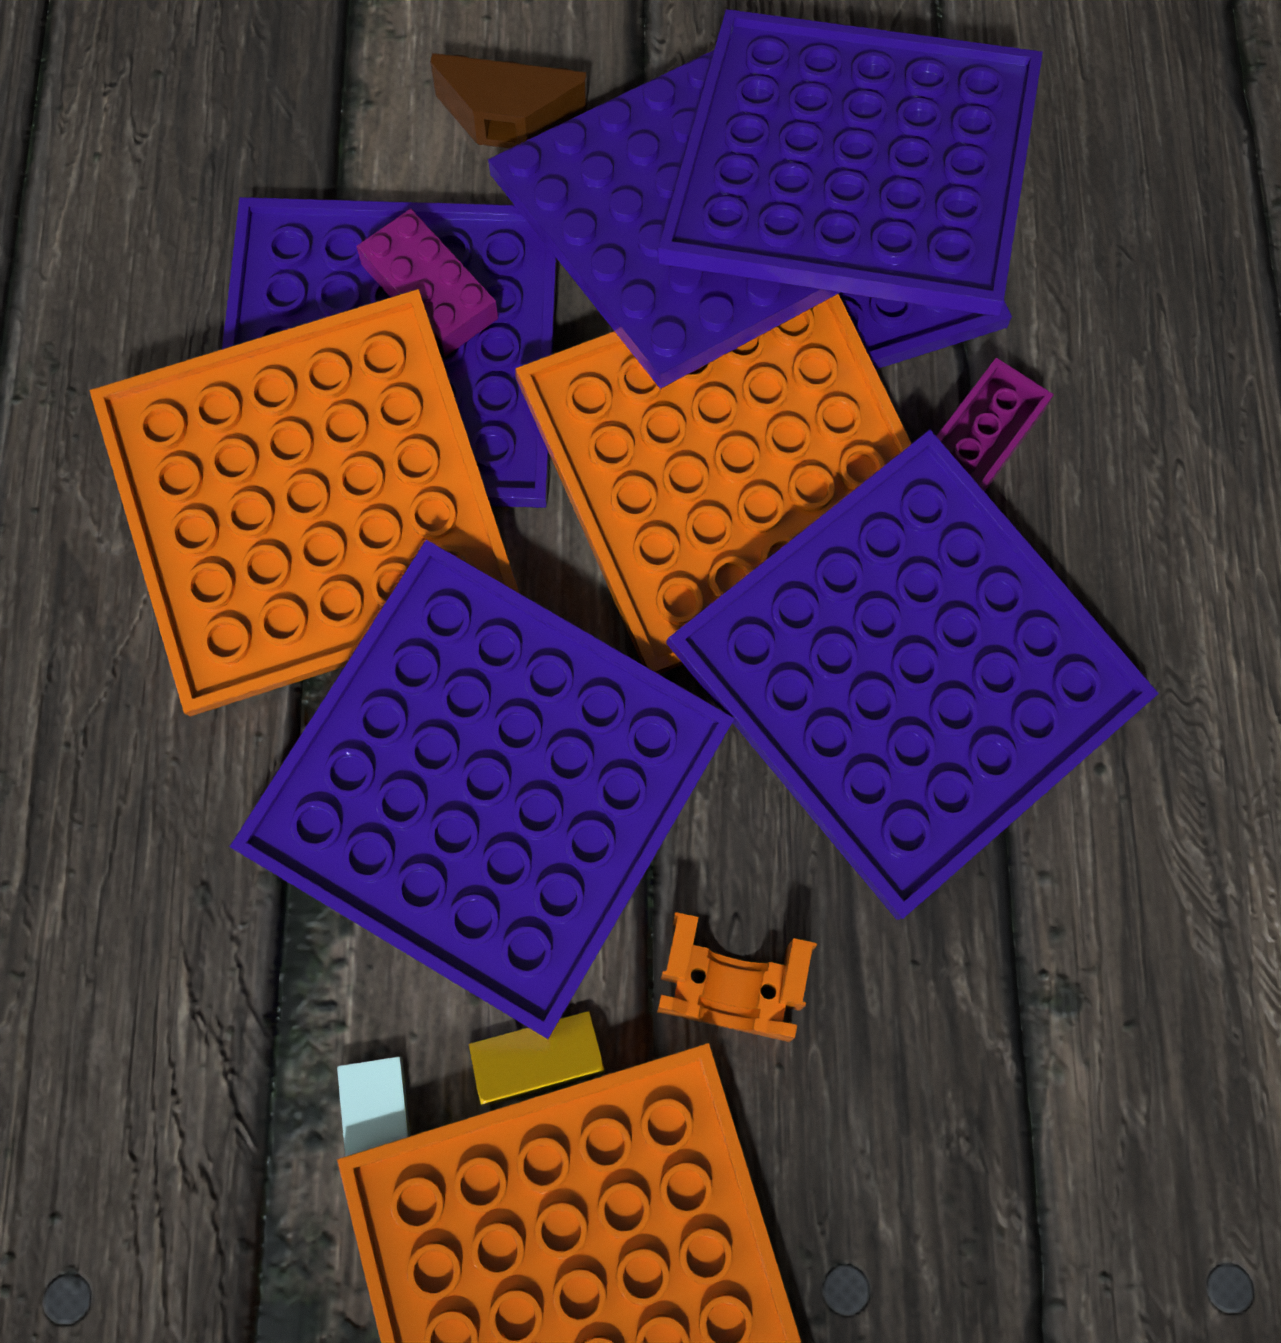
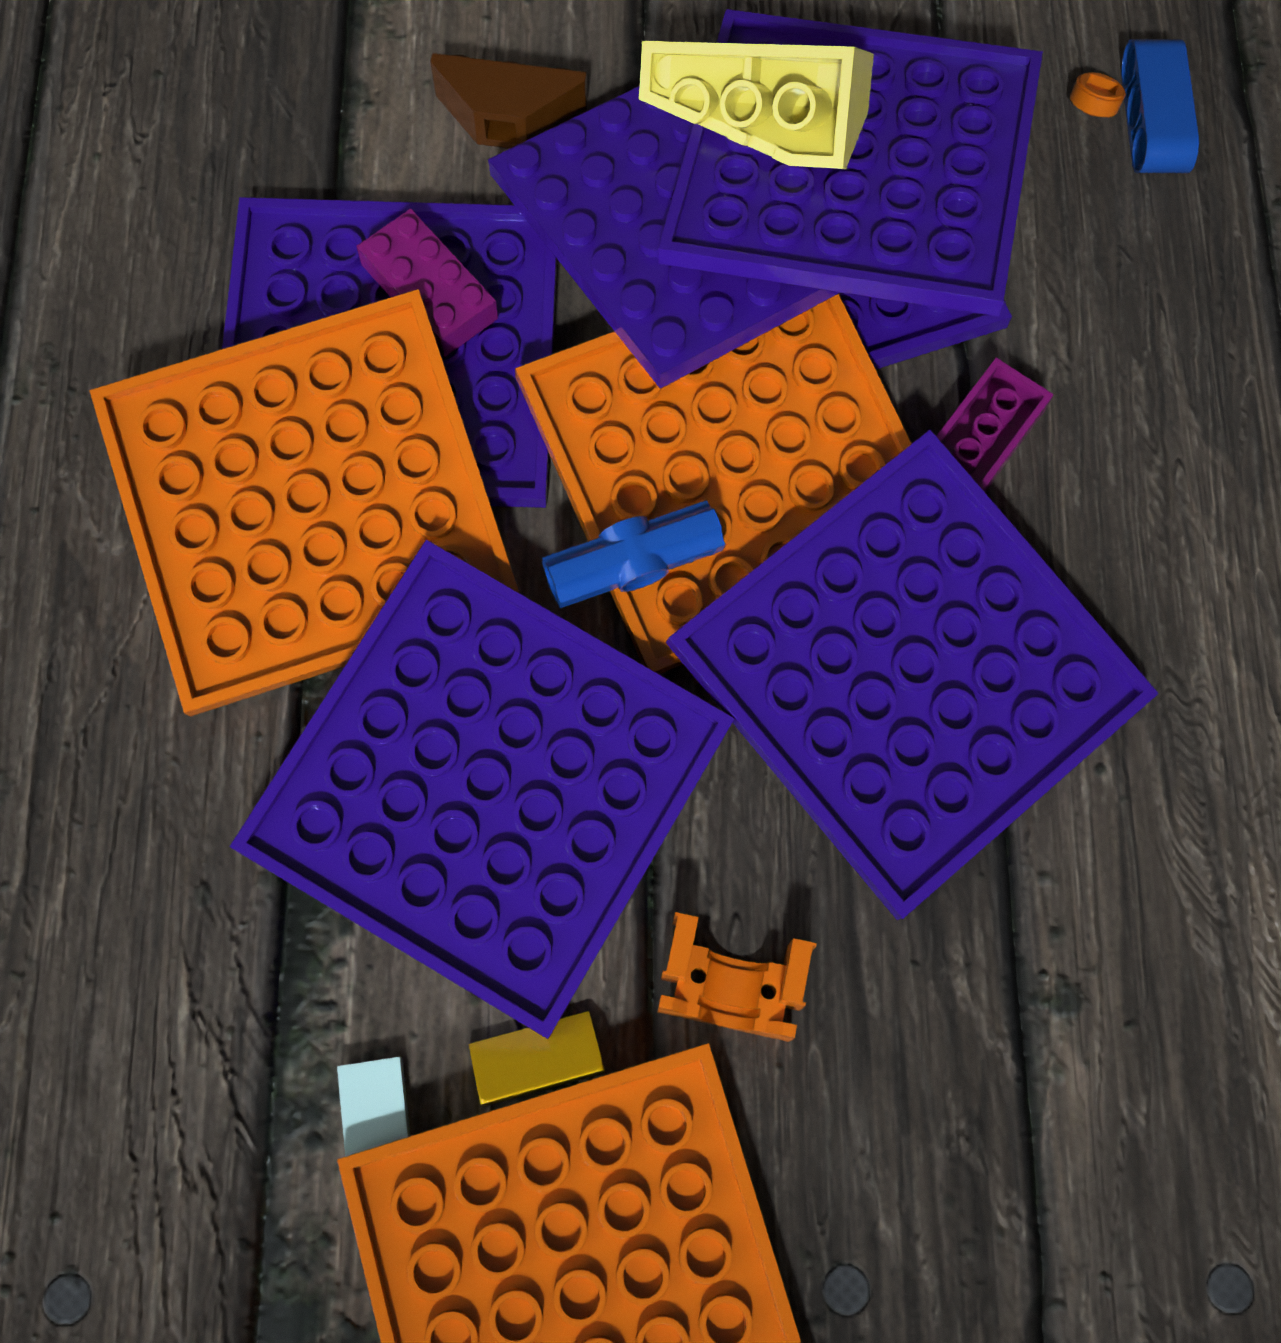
none -> blue piece [542,500,725,609]
none -> light yellow wedge [639,41,874,169]
none -> orange tile [1070,72,1126,117]
none -> blue beam [1121,39,1199,173]

